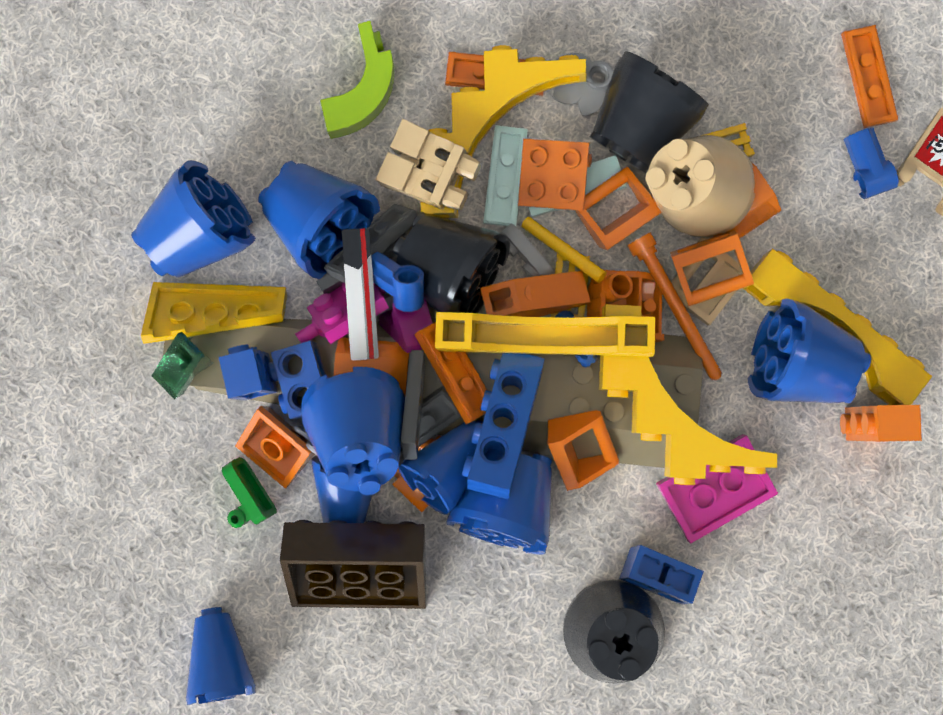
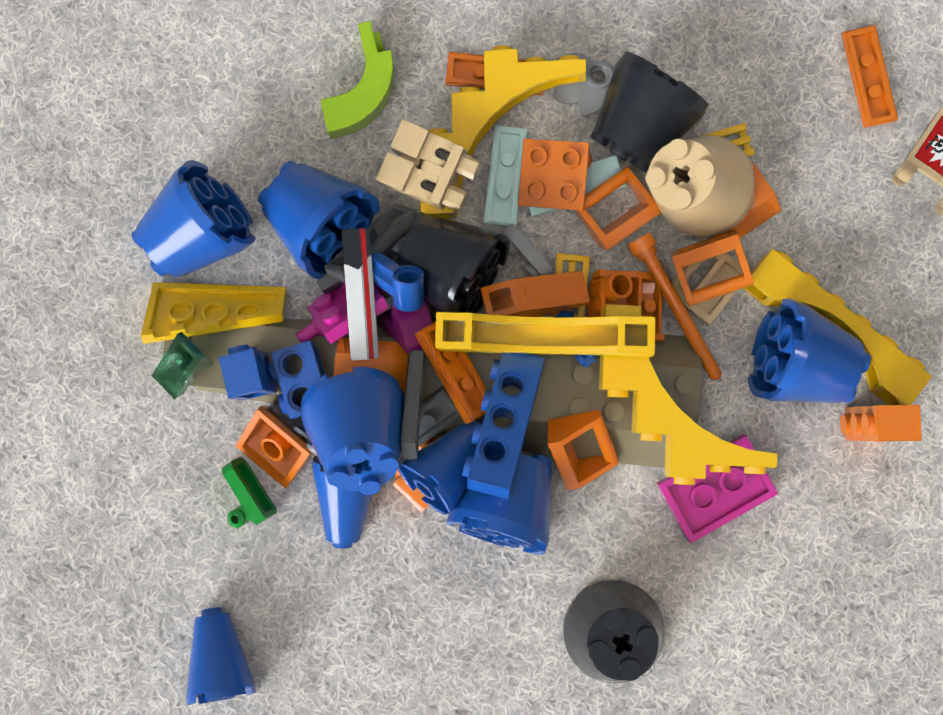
dark brown slope [280,520,426,609] -> none
yellow bar [521,216,607,283] -> none
blue brick [619,545,704,604] -> none
blue piece [843,128,899,199] -> none

